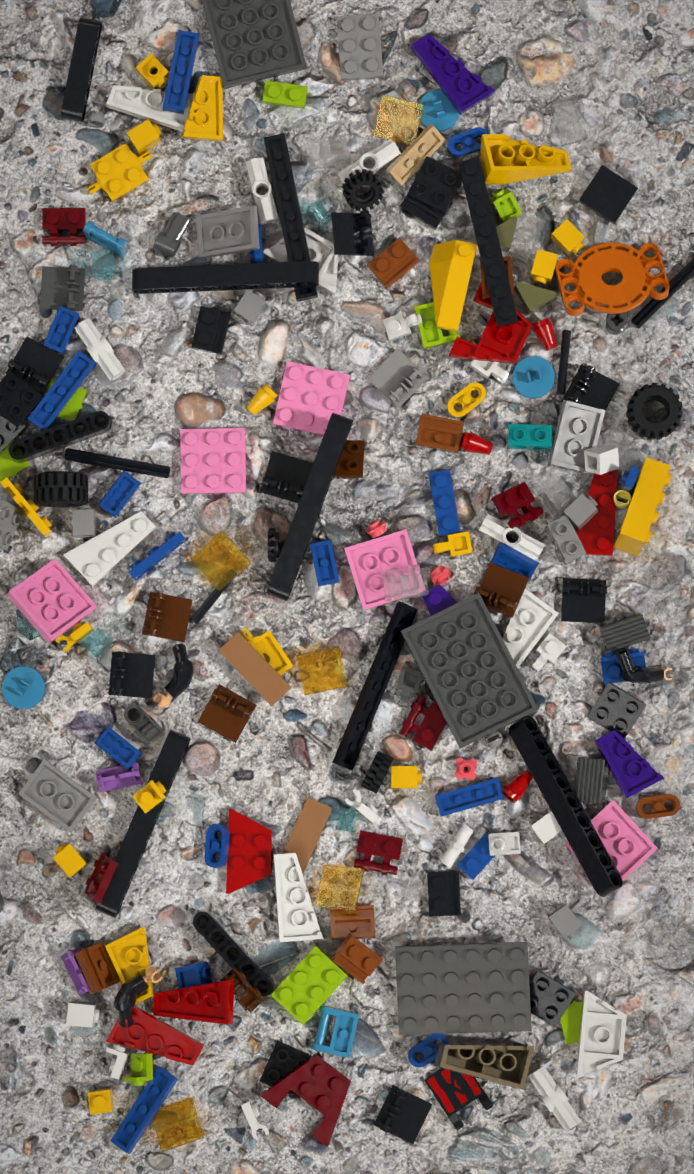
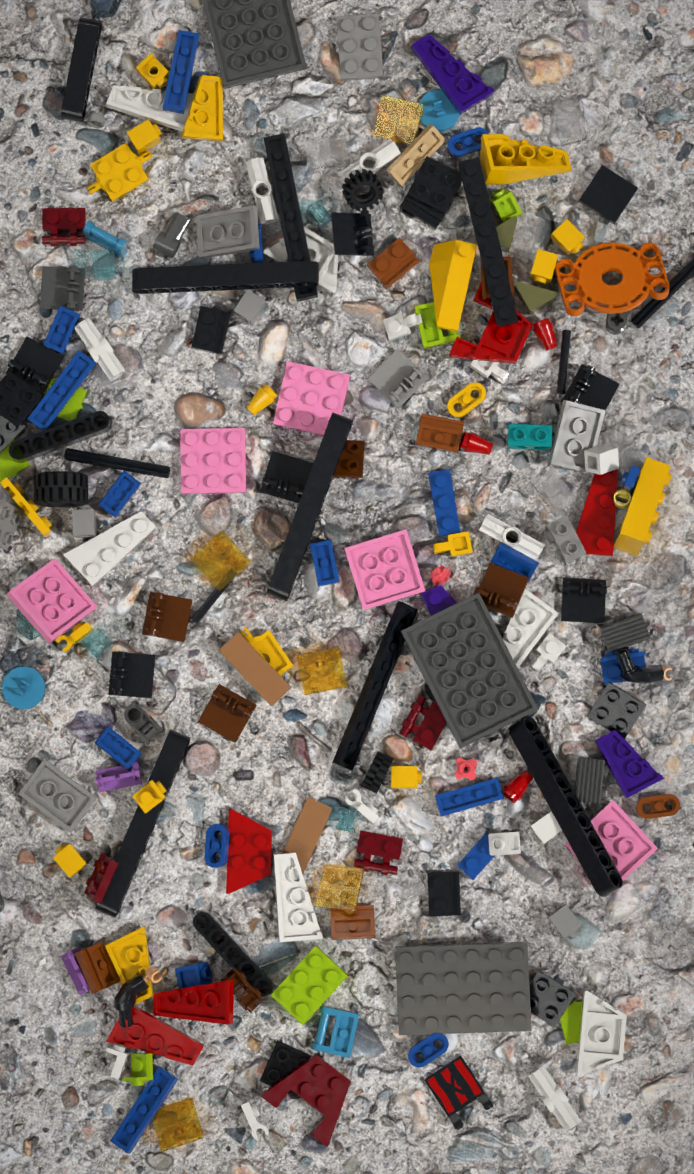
white brick [66,1002,100,1028] -> none
yellow brick [87,1087,115,1115] -> none
blue plate [129,532,186,581] -> none
black arm [153,644,194,708] -> none
lime plate [262,80,308,109] -> none
black gear [267,528,279,562] -> none
dark orange plate [330,933,383,984] -> none
coral plate [366,519,387,538] -> none
black hinge [374,1085,432,1144] -> none
clear brick [382,565,429,602] -> none
dark grey plate [396,667,422,707] -> none
dark tan wedge [434,1044,534,1090] -> none
white pin [440,824,474,868] -> none
dark red plate [491,482,543,529] -> none
dark azure piece [512,356,555,399] -> none
light grey brick [563,494,598,530] -> none
black tyre [626,383,683,440] -> none

